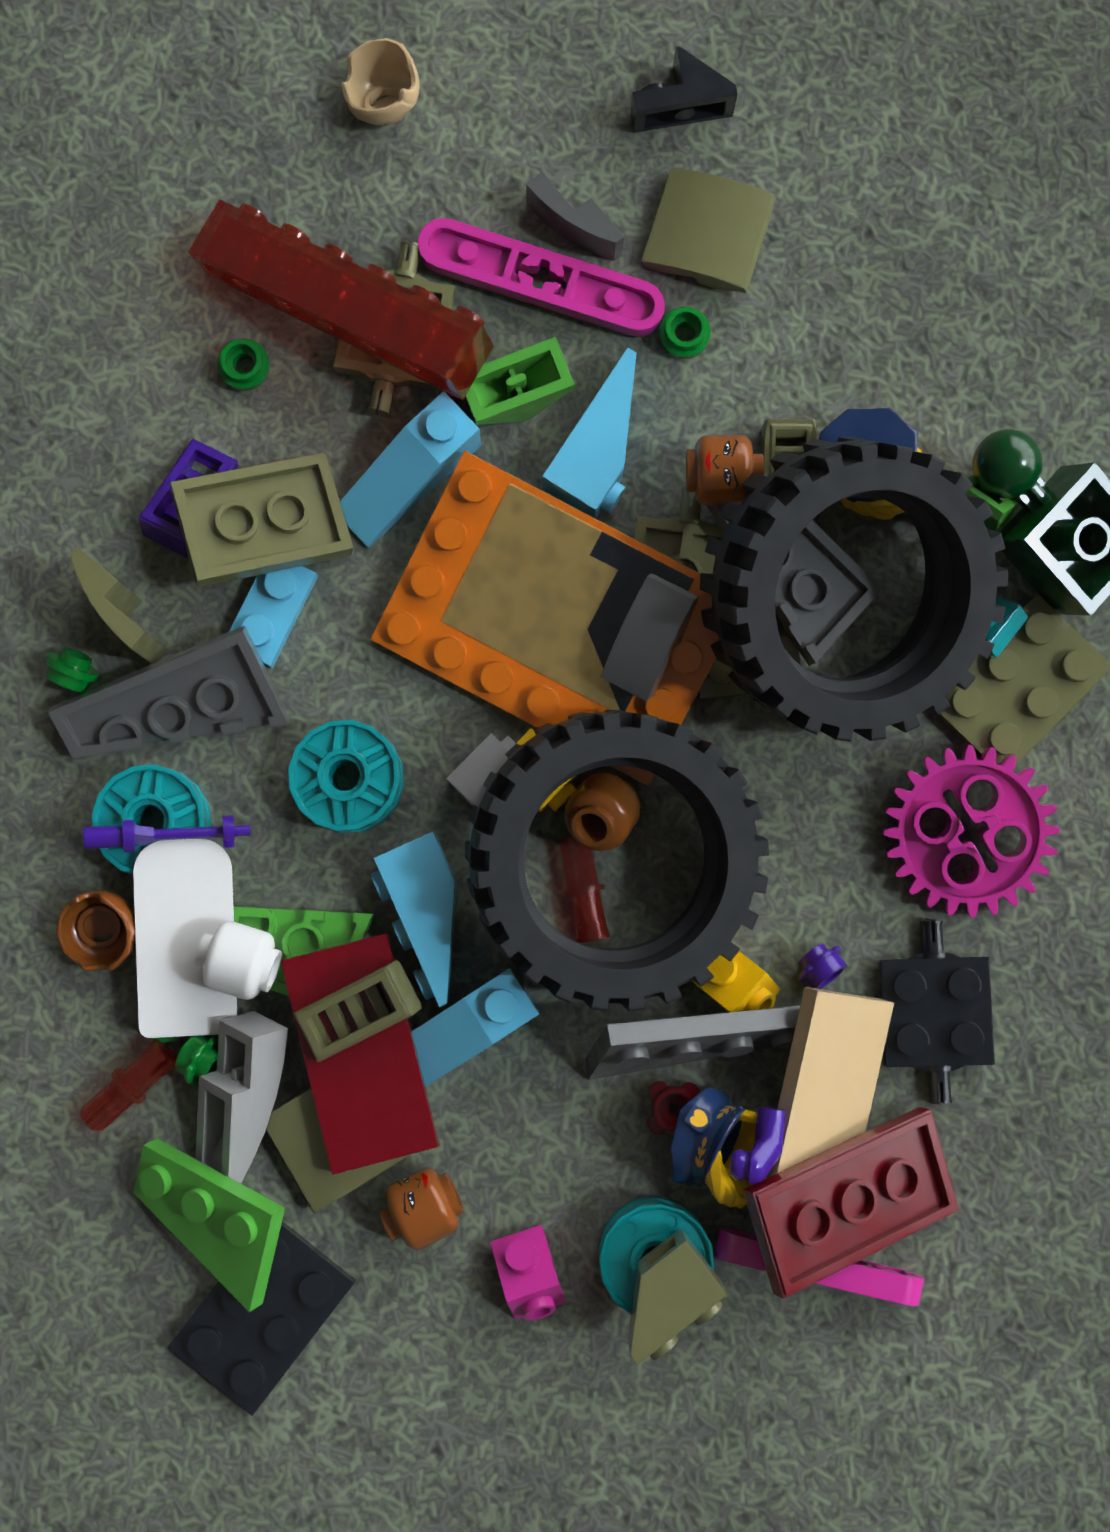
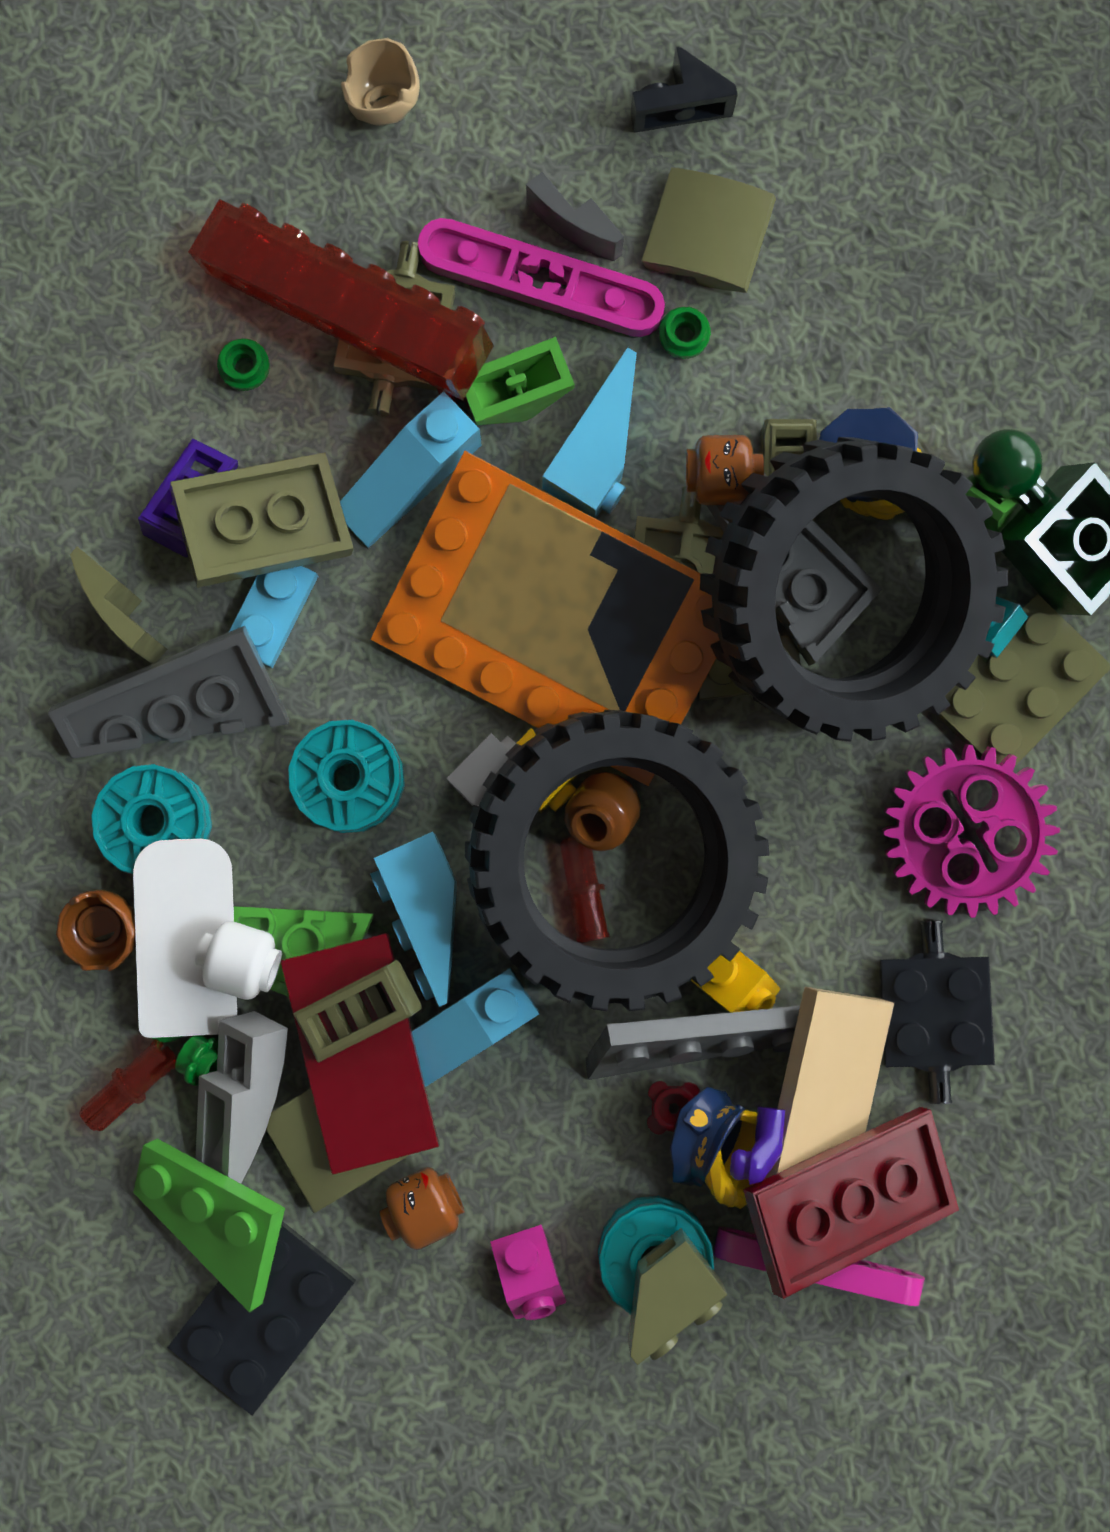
green plate [45,647,99,692] -> none
dark purple piece [83,815,250,852] -> none
dark grey slope [600,573,699,701] -> none
dark purple plate [798,943,848,989] -> none

